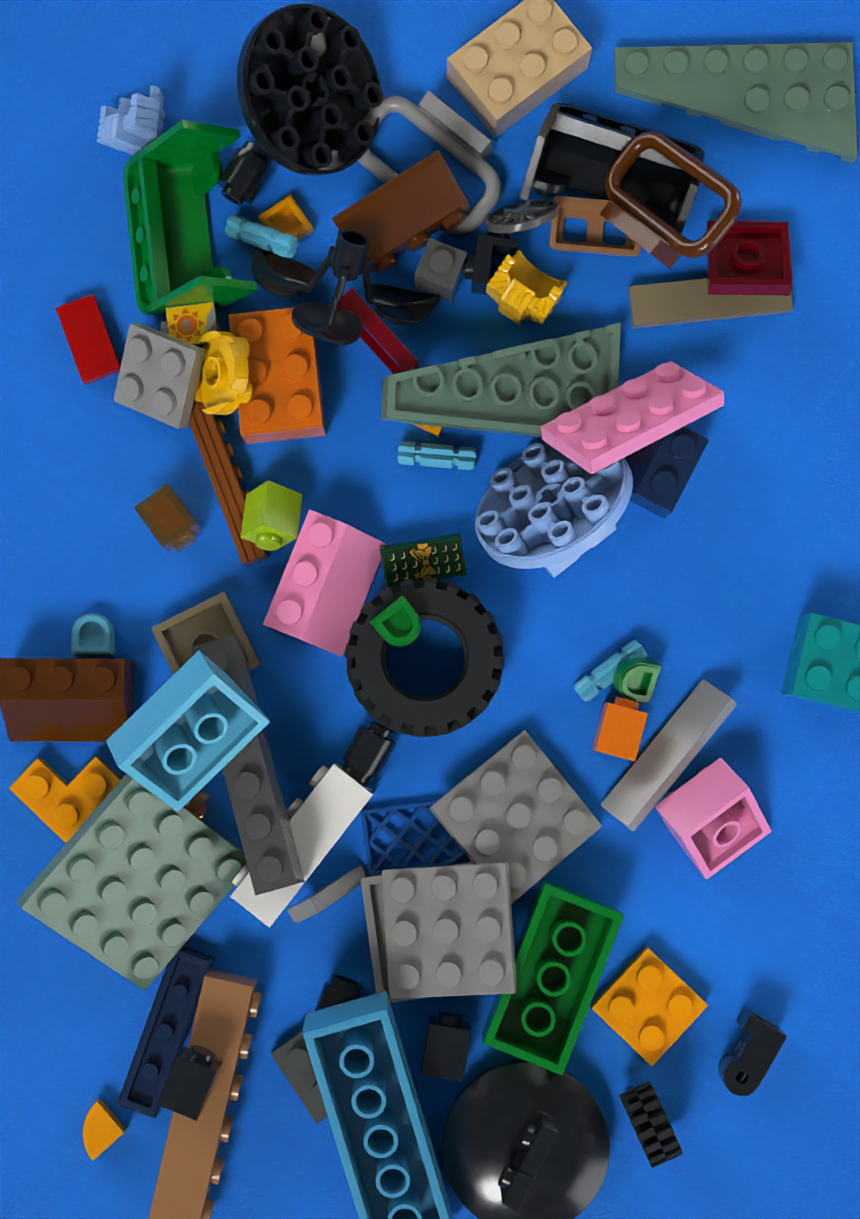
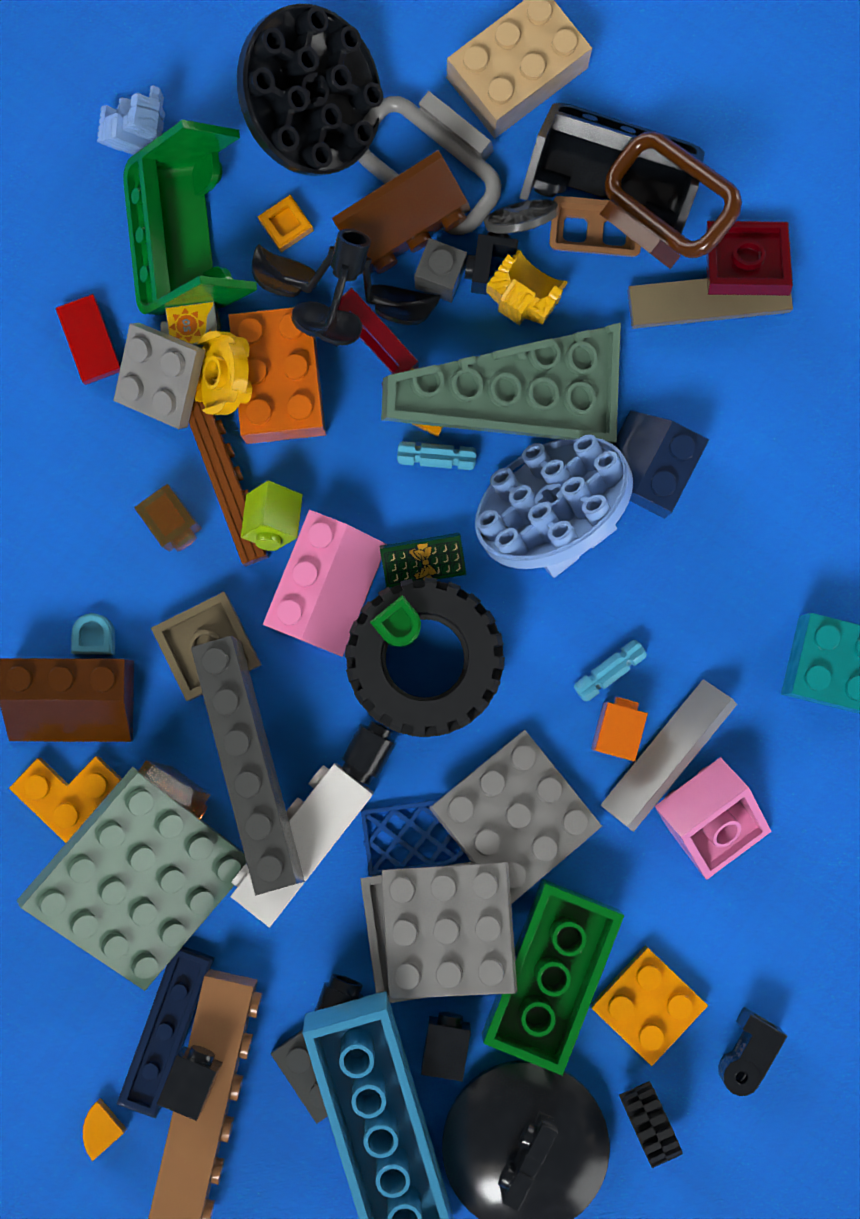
medium azure slope [106,650,270,812] -> none
black brick [218,142,273,206] -> none
medium azure axle [225,215,299,258] -> none
light grey tile [287,865,367,923] -> none
bright pink plate [540,361,724,474] -> none
sand green wing [613,42,858,164] -> none
green tile [613,658,662,703] -> none

